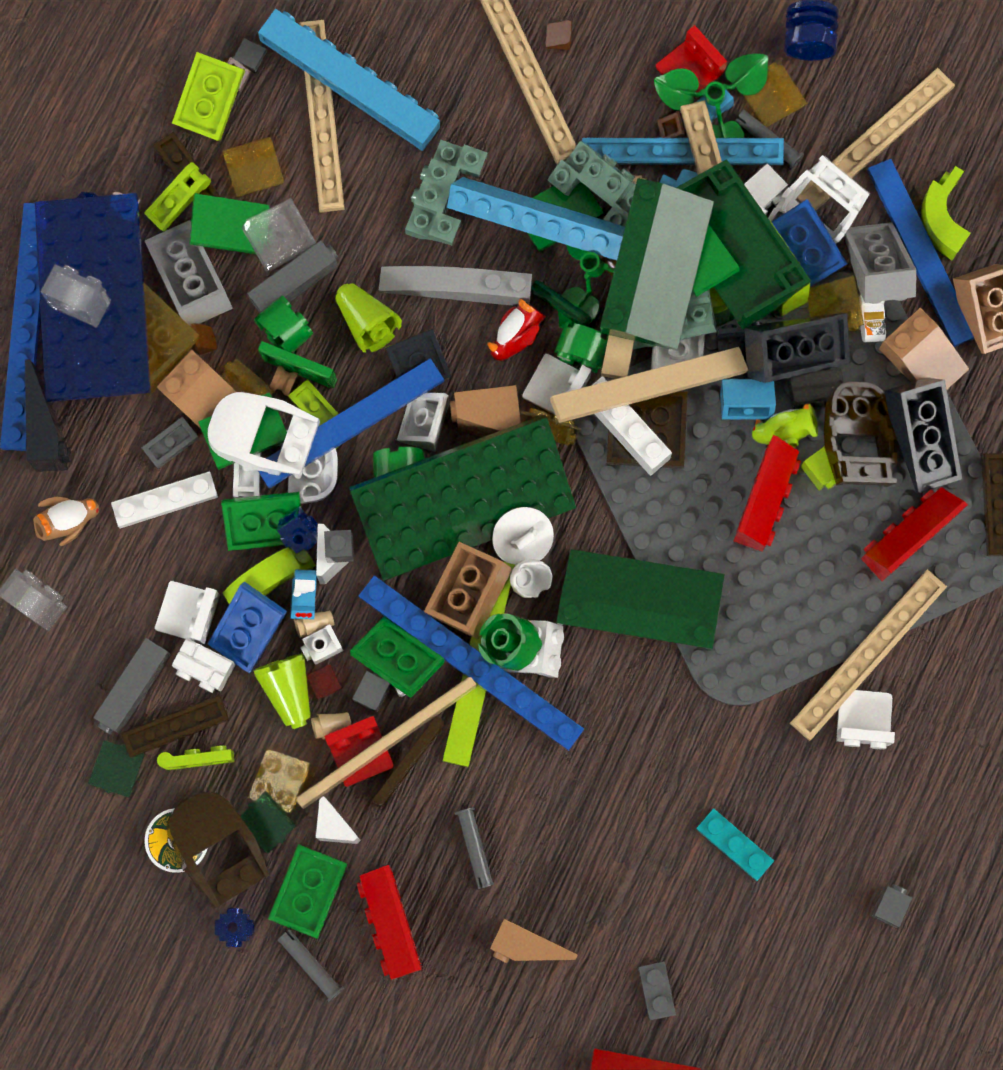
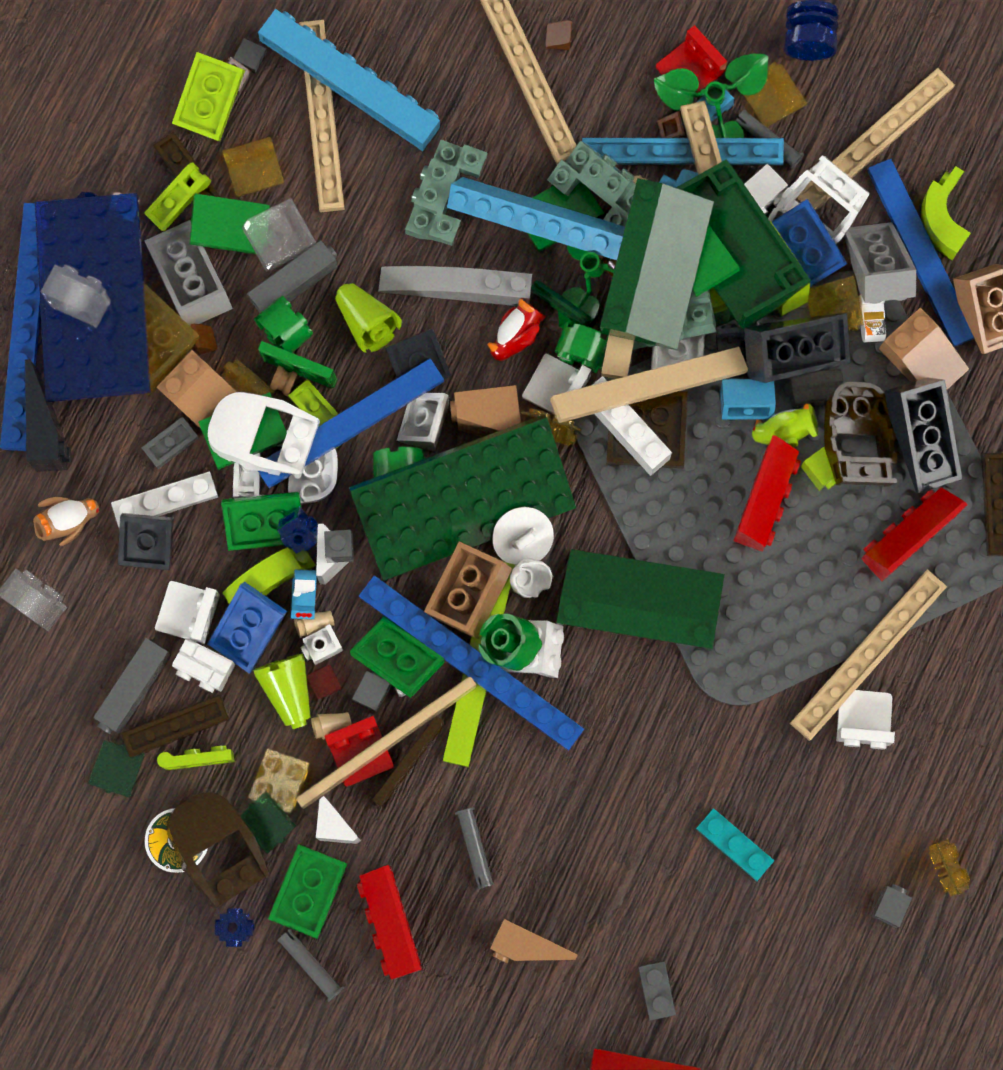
none -> black hinge [118,513,174,570]
none -> clear yellow hinge [928,839,970,896]

